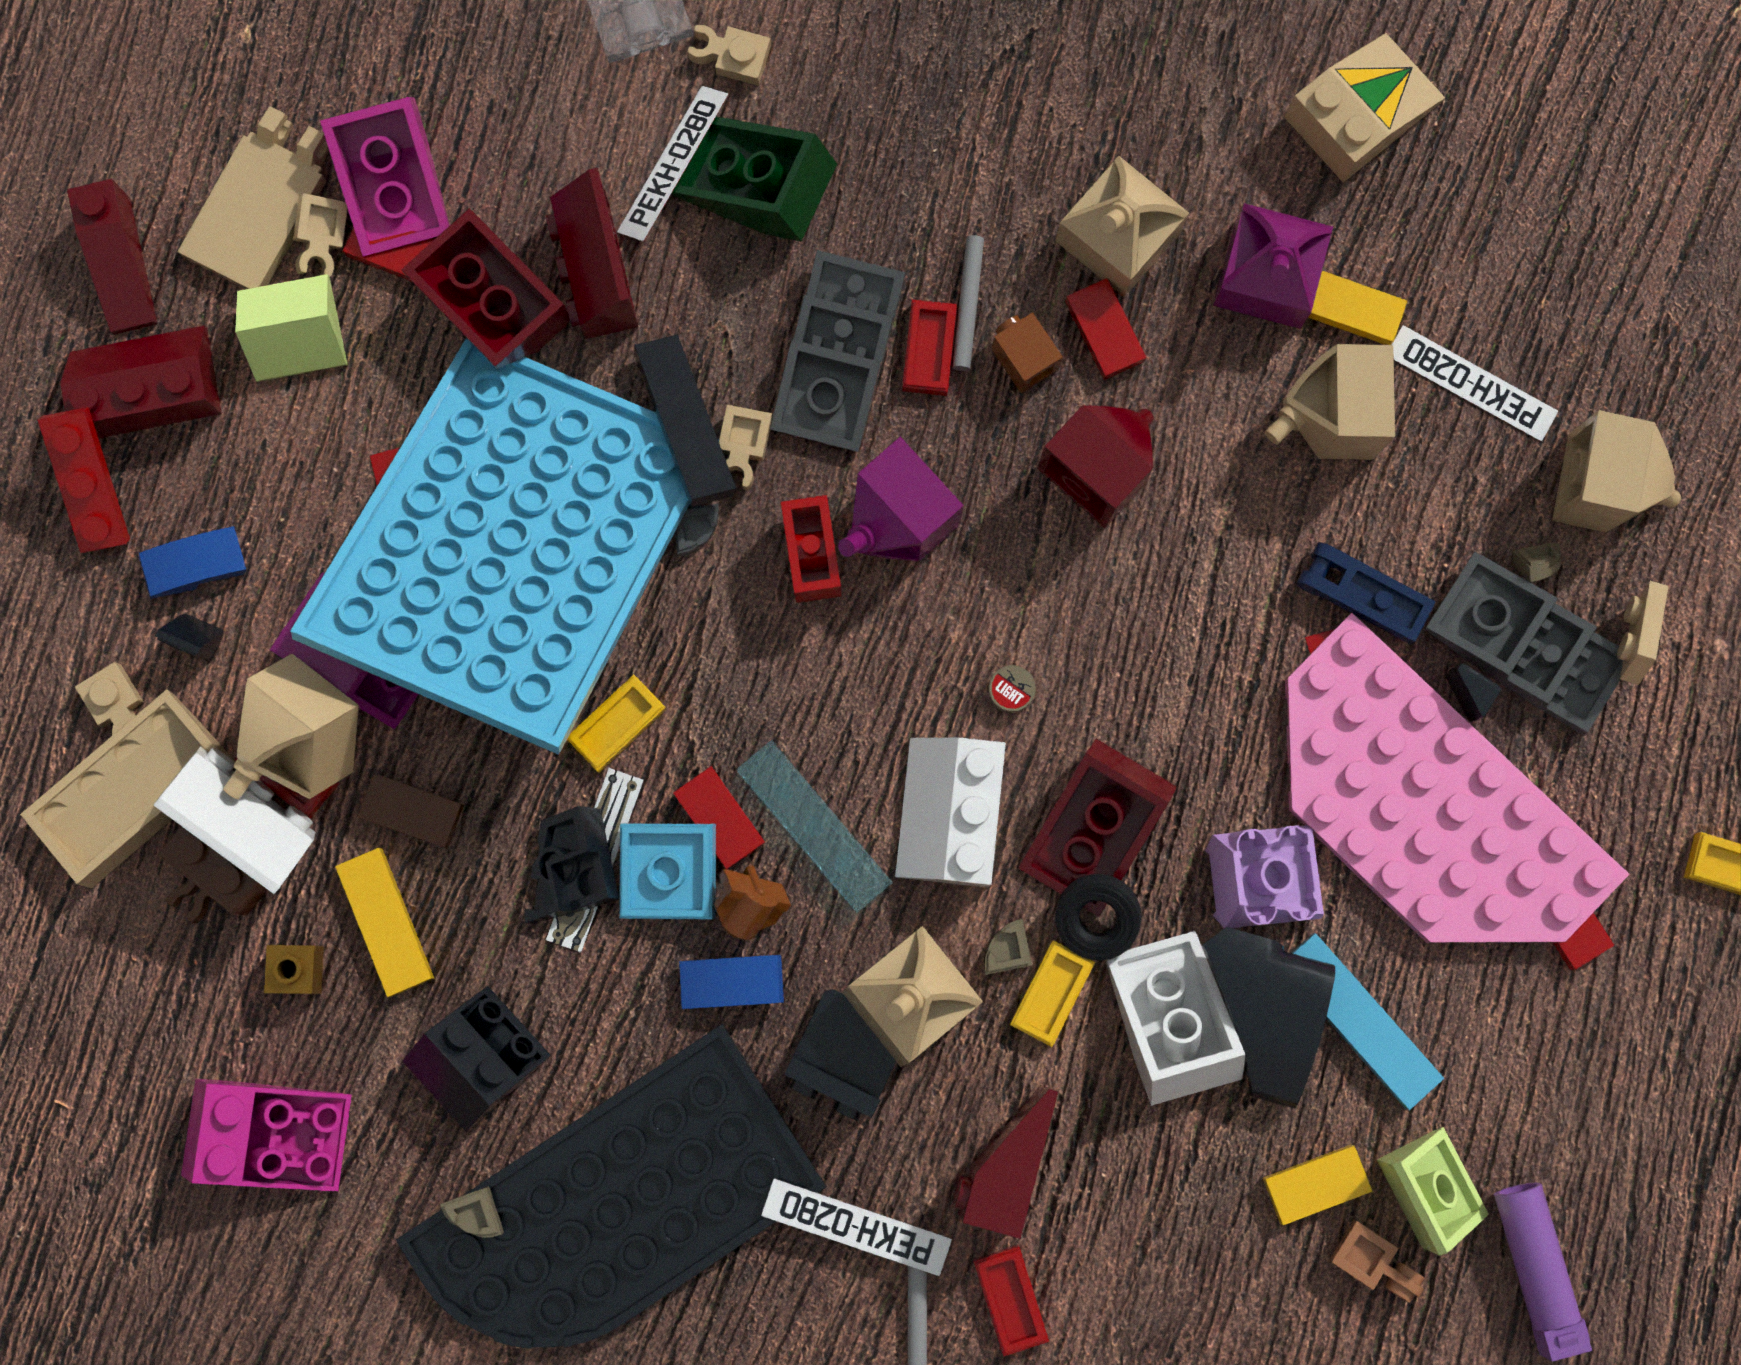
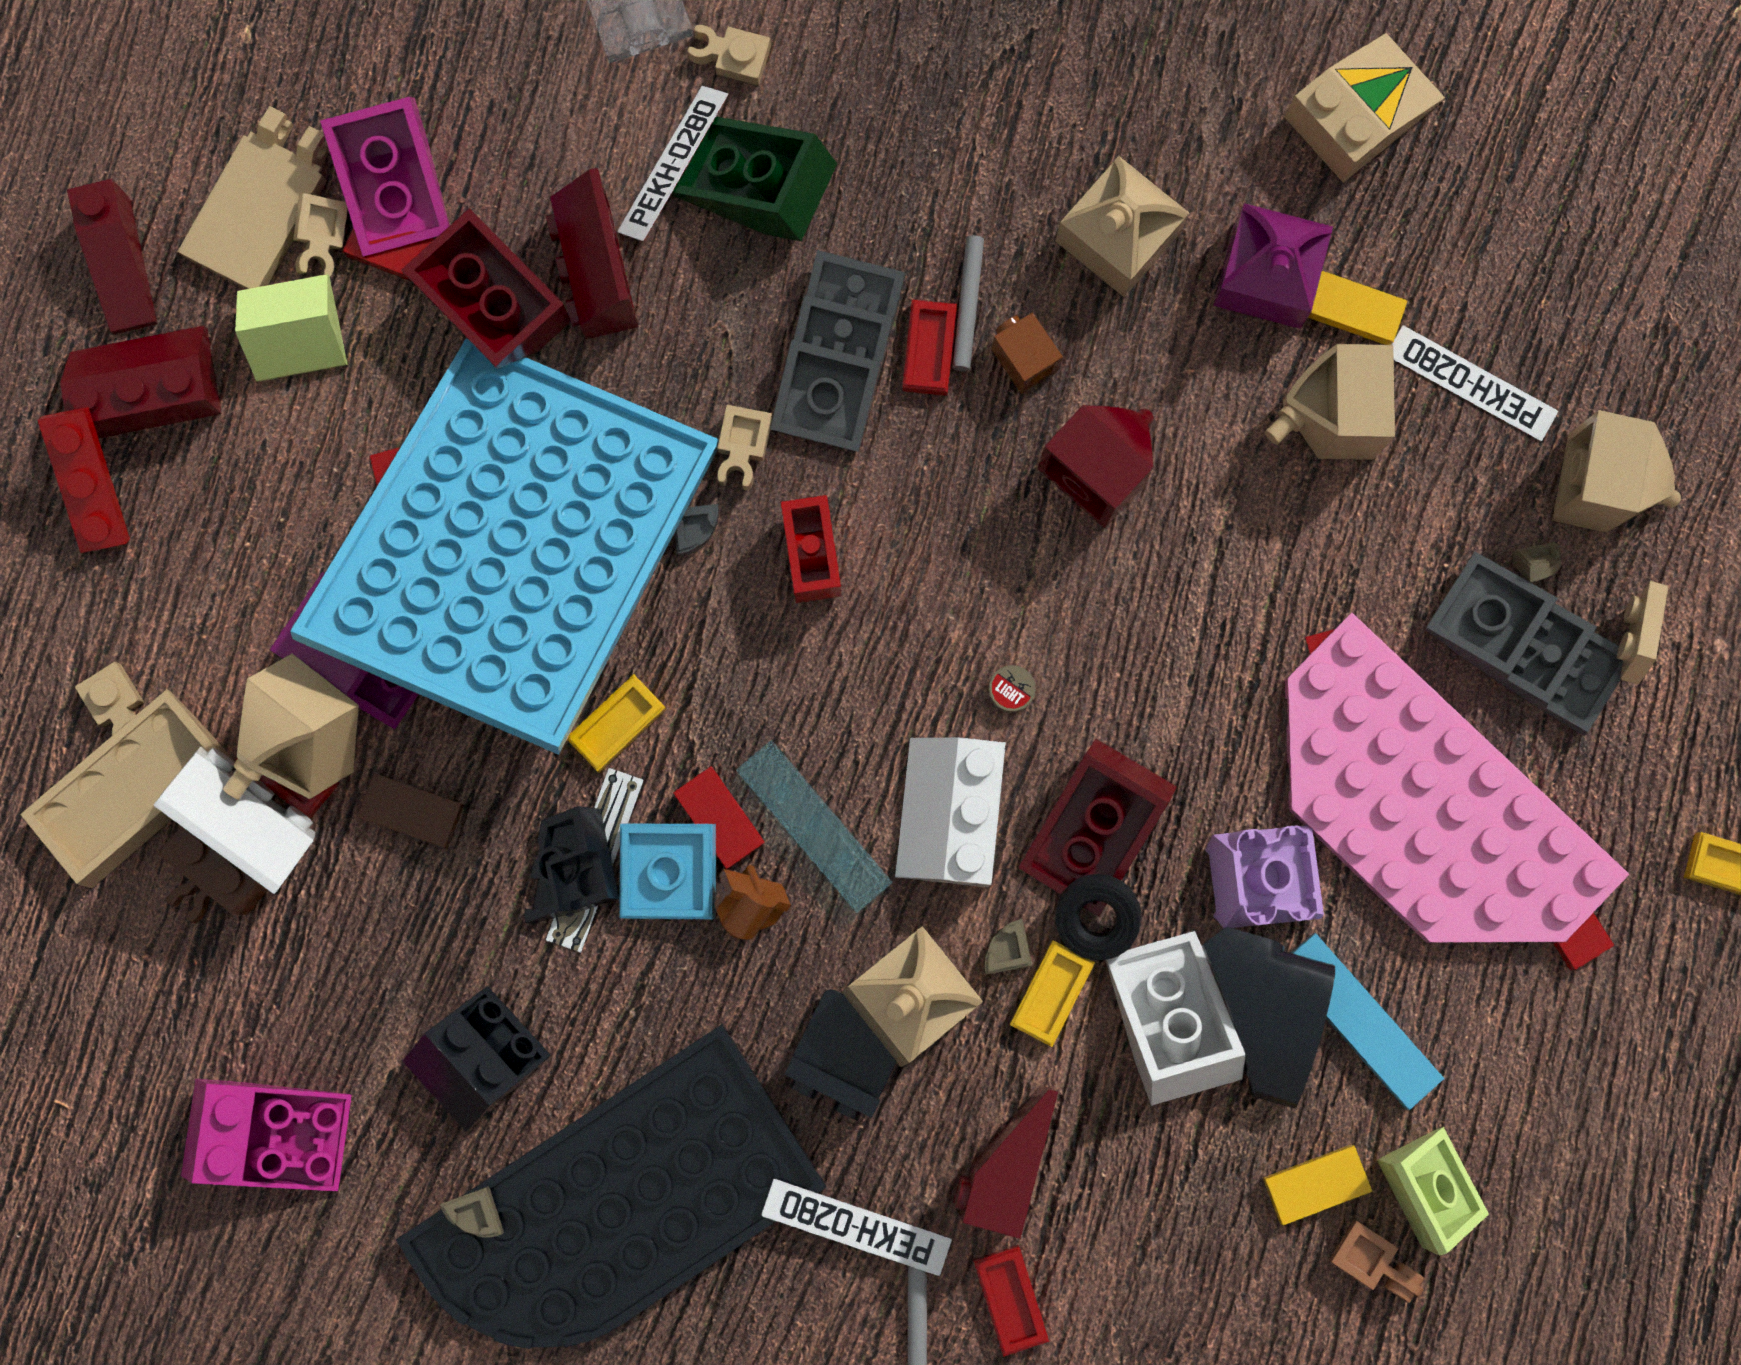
blue slope [138,526,246,599] -> none
black slope [155,614,224,662] -> none
pearl gold plate [264,945,324,994] -> none
yellow tile [335,848,434,997] -> none
black tile [634,335,736,507] -> none
blue slope [679,955,784,1009] -> none
magenta piece [838,437,964,562] -> none
red tile [1065,278,1147,380] -> none
dark blue plate [1296,542,1436,645] -> none
black slope [1445,663,1501,723] -> none
medium lavender piece [1494,1182,1592,1362] -> none

